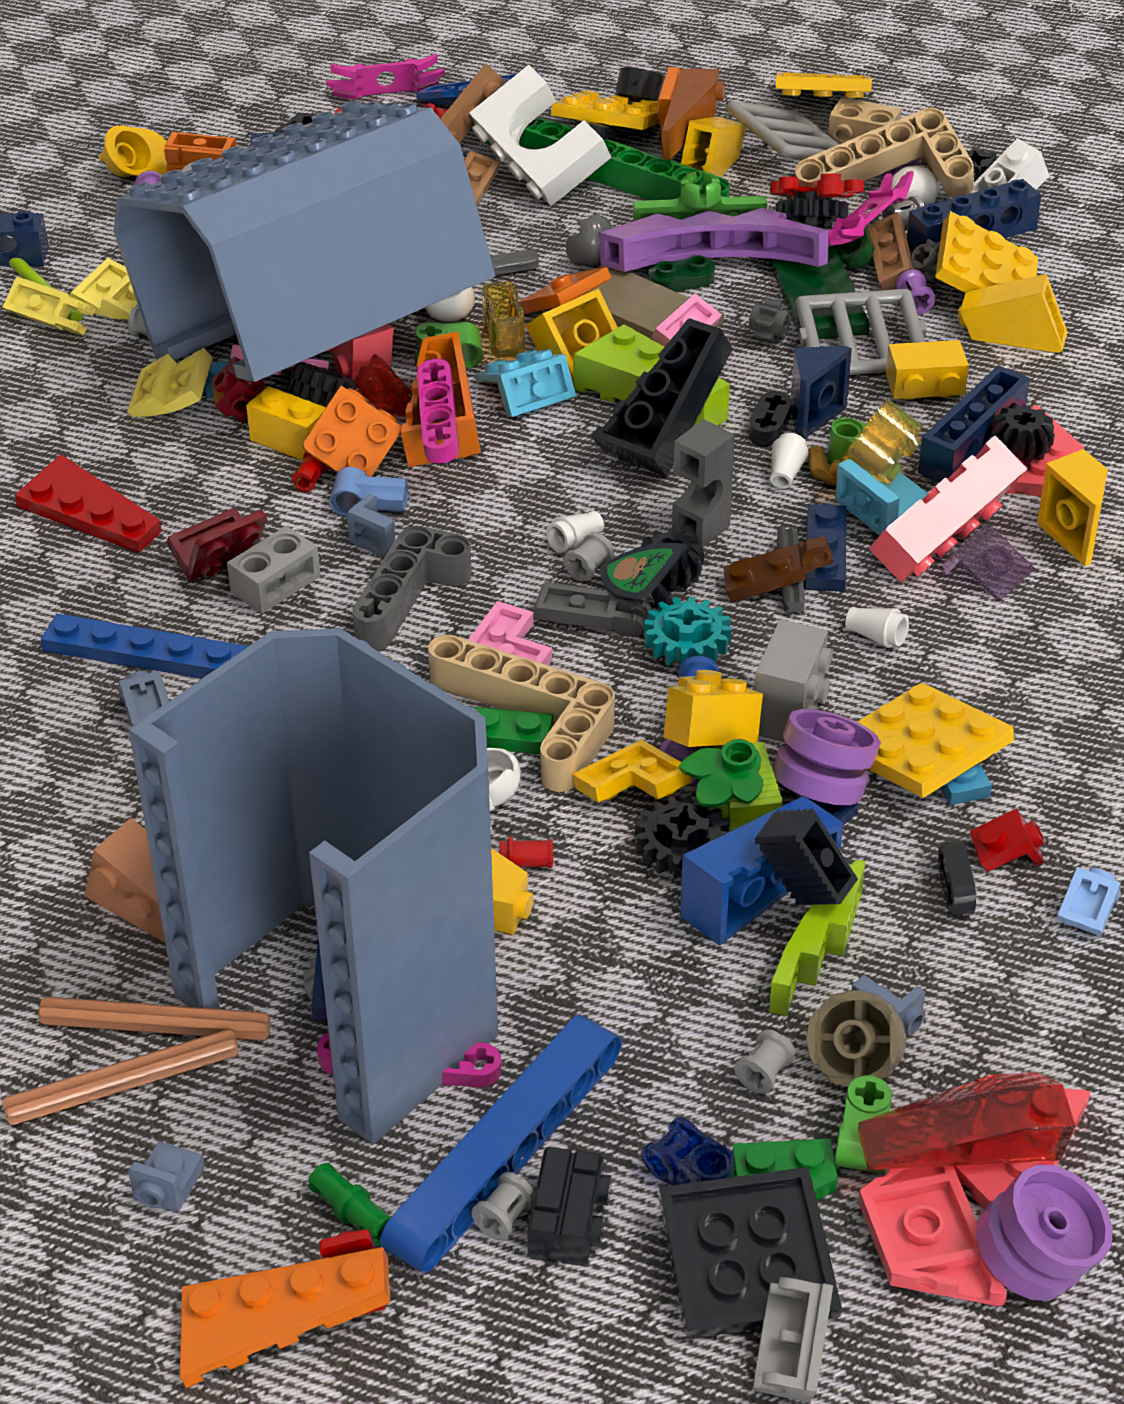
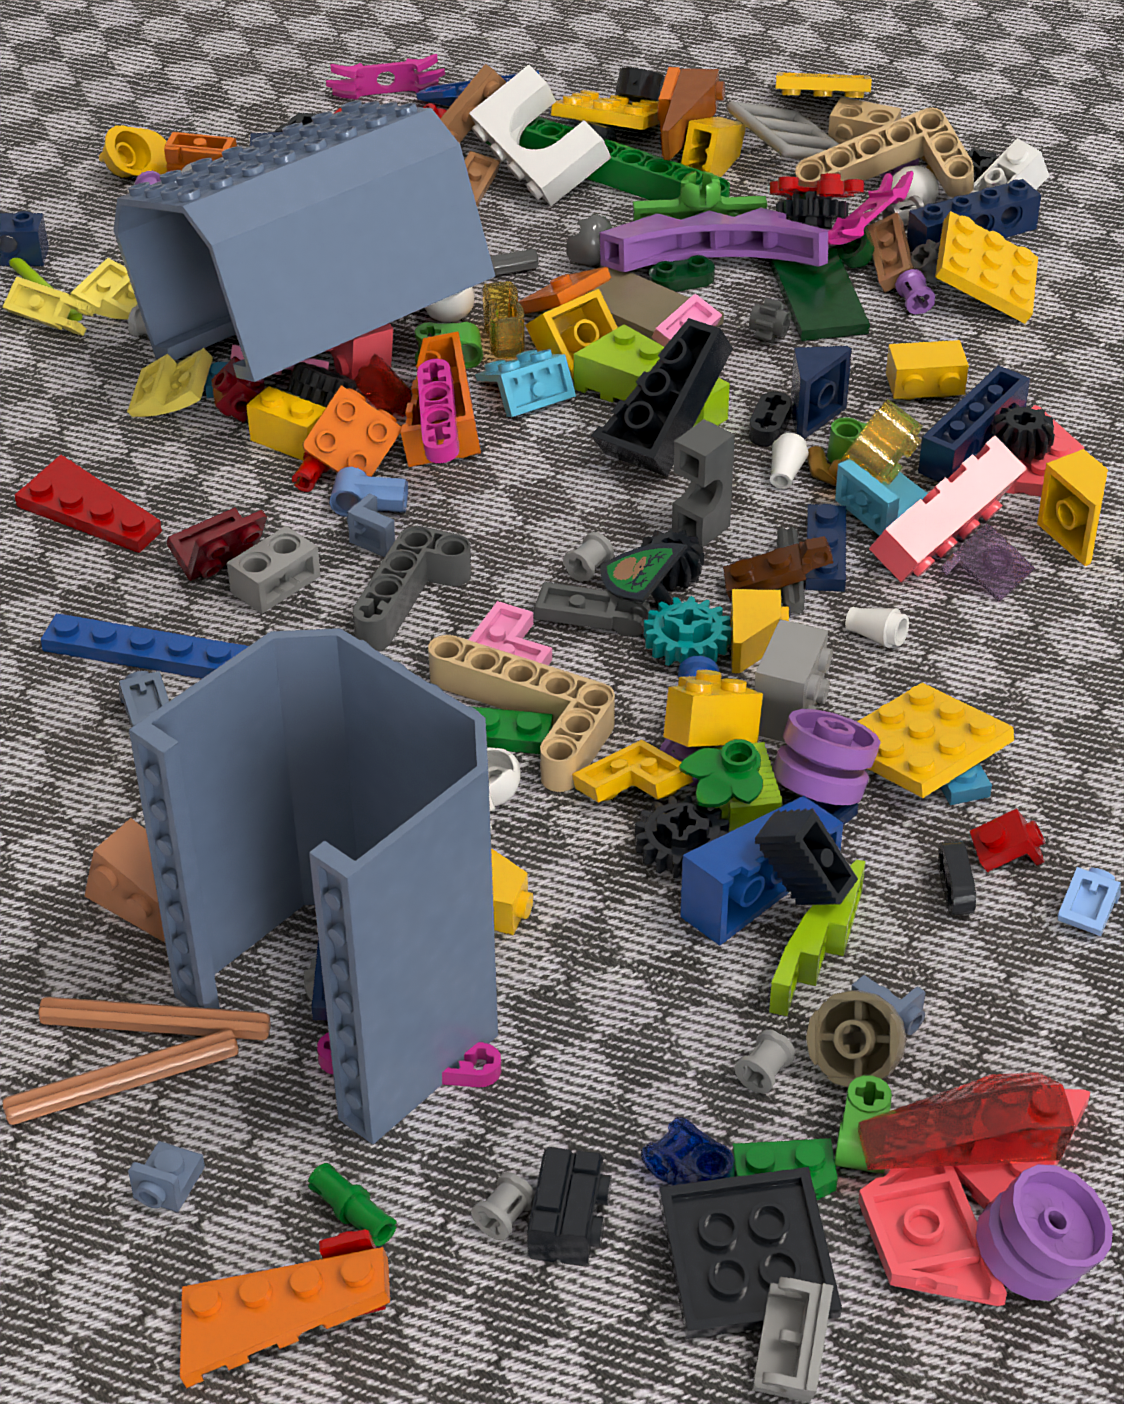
blue beam [380,1014,622,1273] -> none
red pin [499,836,553,868] -> none
white cone [546,511,604,553] -> none
light grey bar [795,289,927,375] -> none
yellow slope [958,274,1067,353] -> none
none -> yellow slope [731,589,789,673]

